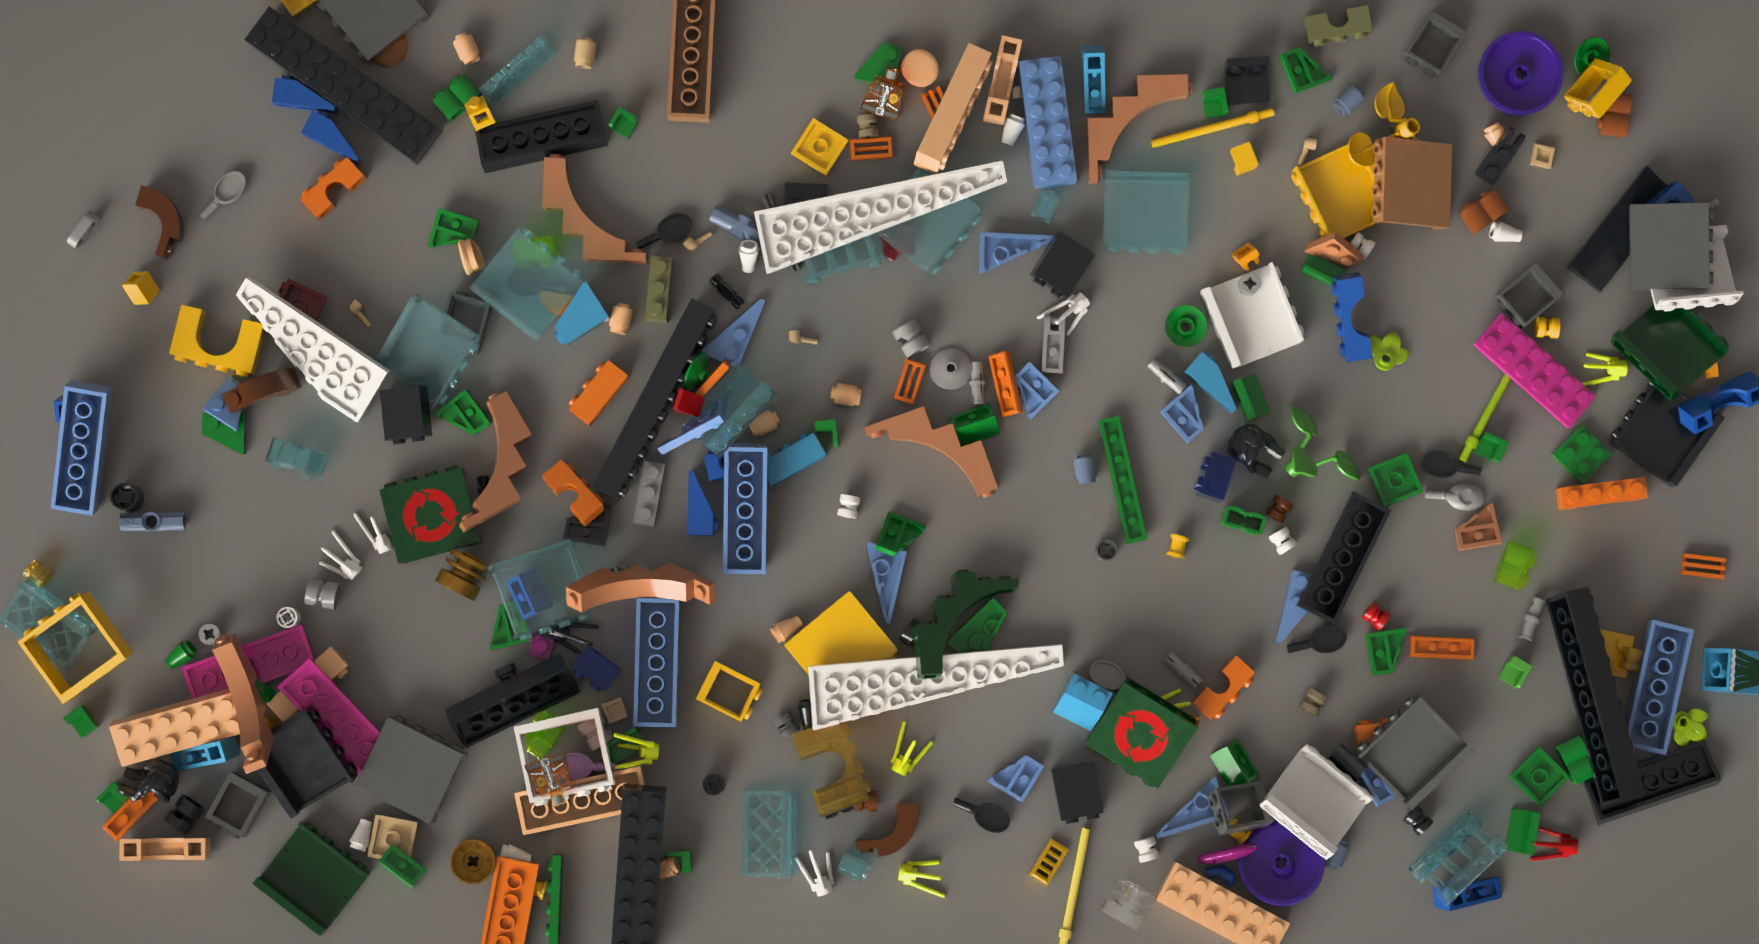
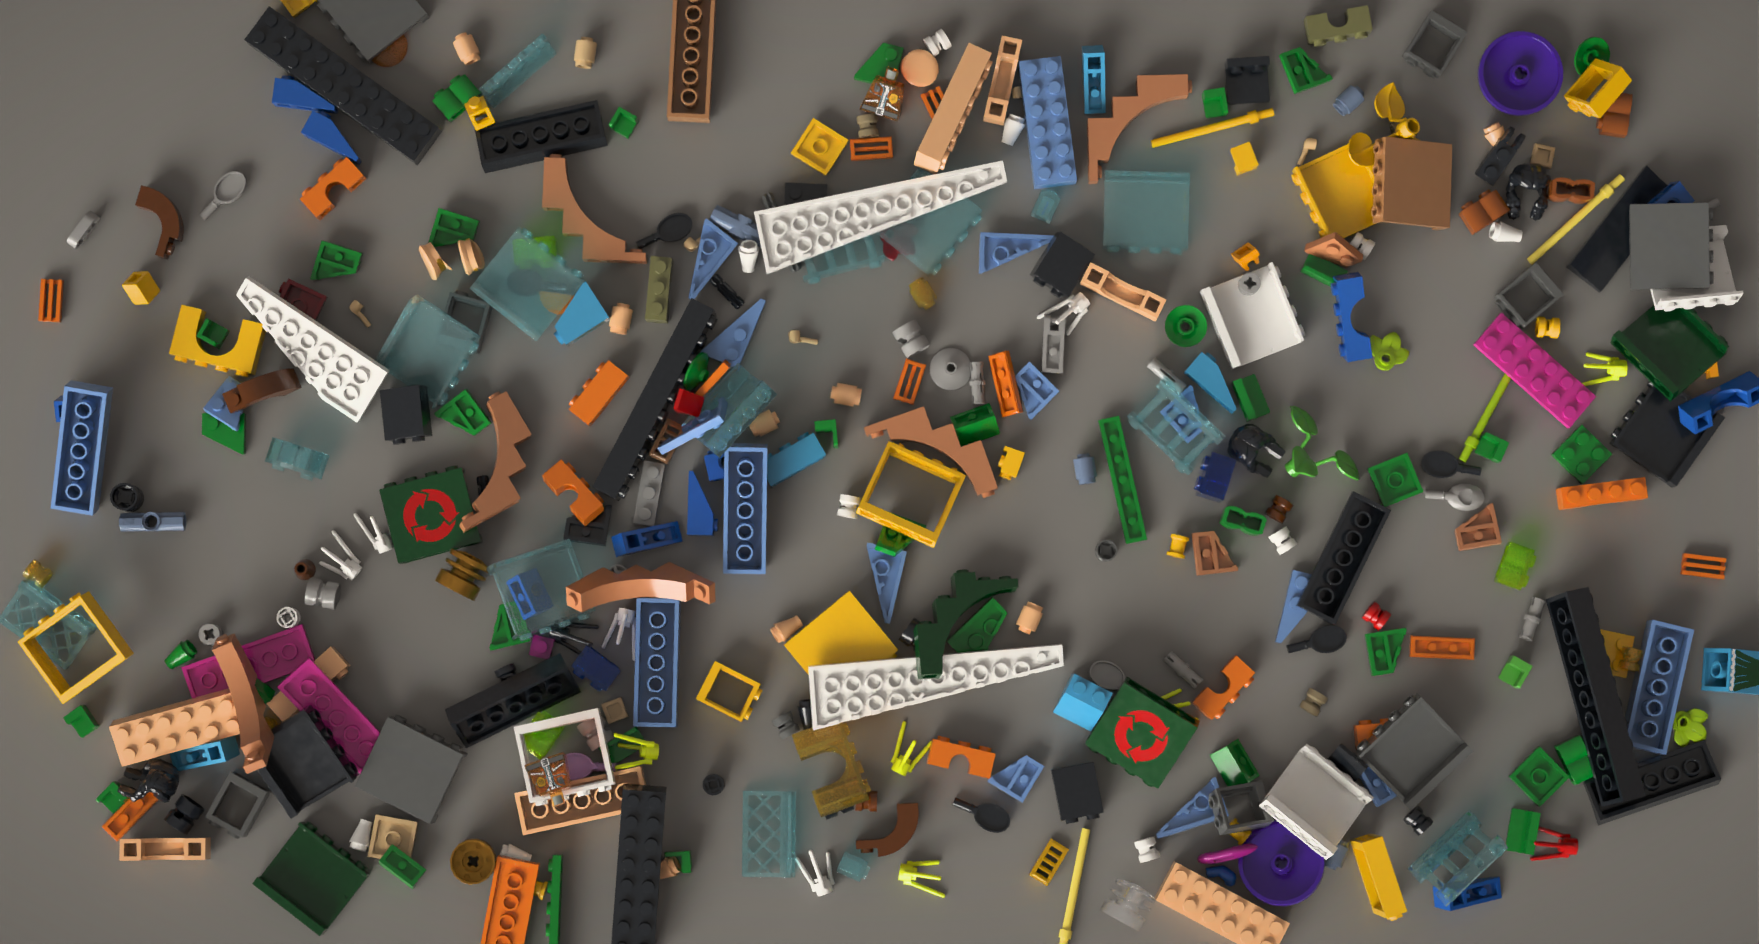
none -> orange tile [38,279,64,322]
none -> green panel [196,318,230,349]
none -> reddish brown cone [294,559,316,580]
none -> green wing [310,240,363,280]
none -> light nougat piece [419,242,453,280]
none -> white plant [601,608,636,661]
none -> blue slope [611,521,683,558]
none -> medium nougat slope [649,418,683,465]
none -> medium blue wing [688,218,738,300]
none -> yellow window [856,441,966,548]
none -> clear yellow brick [908,277,937,310]
none -> white wheel [923,29,952,57]
none -> orange arch [926,736,996,779]
none -> yellow brick [998,446,1025,480]
none -> light nougat brick [1016,602,1043,635]
none -> light nougat arch [1080,262,1166,321]
none -> clear light blue fence [1127,378,1225,475]
none -> nougat wing [1192,531,1238,576]
none -> yellow window [1349,833,1407,921]
none -> black hair [1506,163,1551,221]
none -> light yellow bar [1527,174,1625,265]
none -> dark orange brick [1547,177,1595,204]

